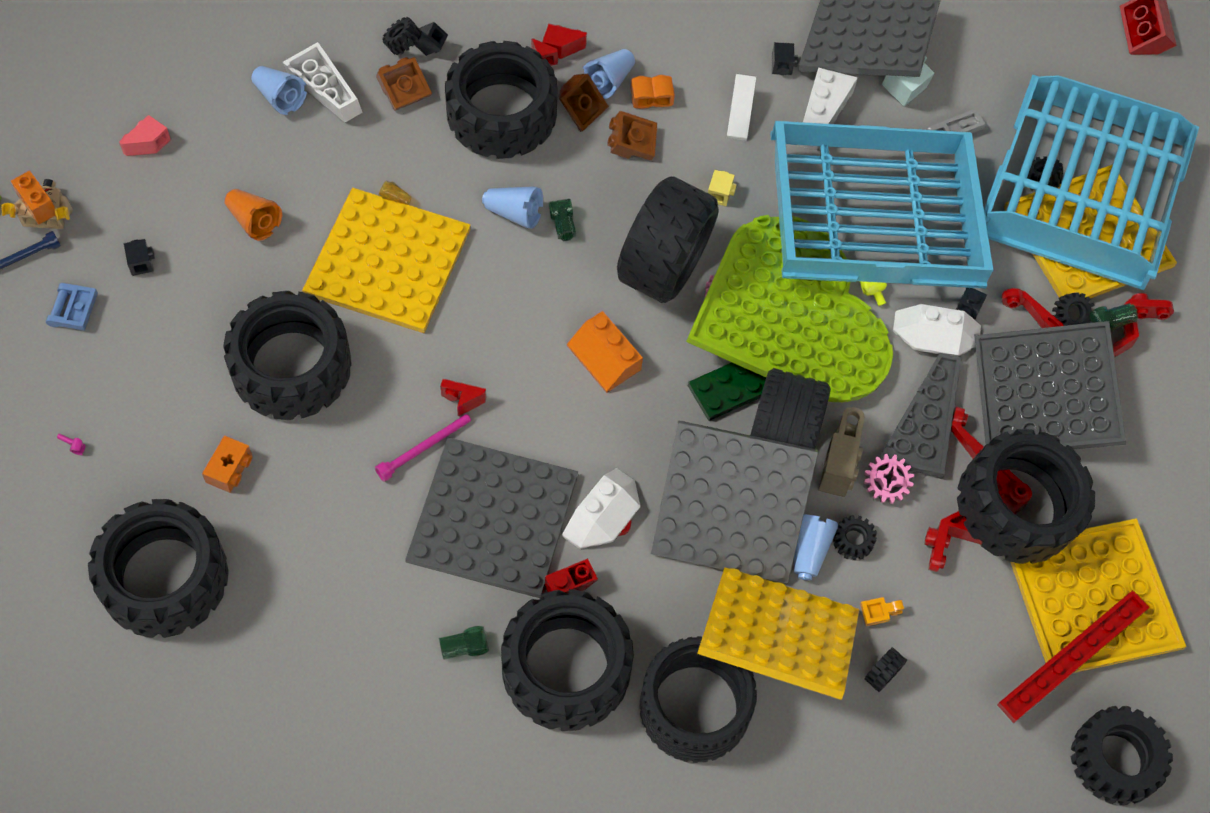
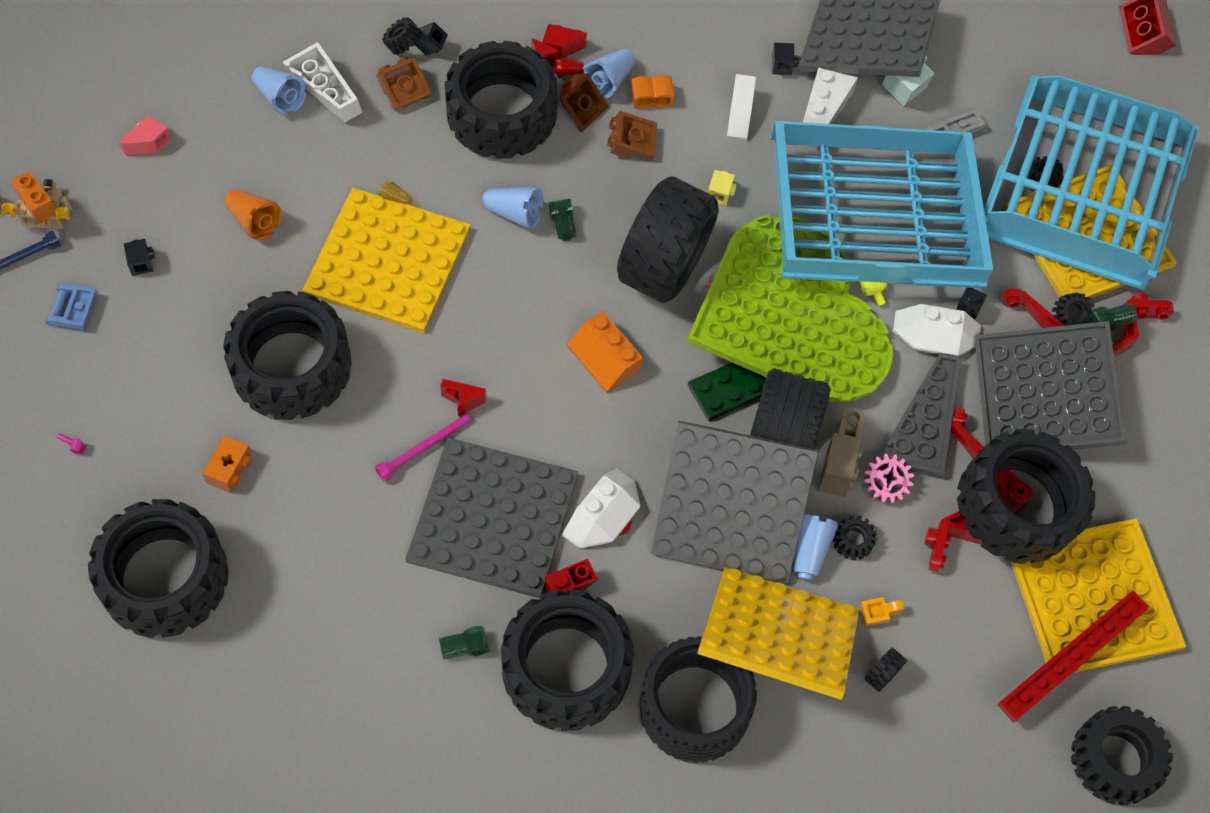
none -> red cone [553,57,584,77]

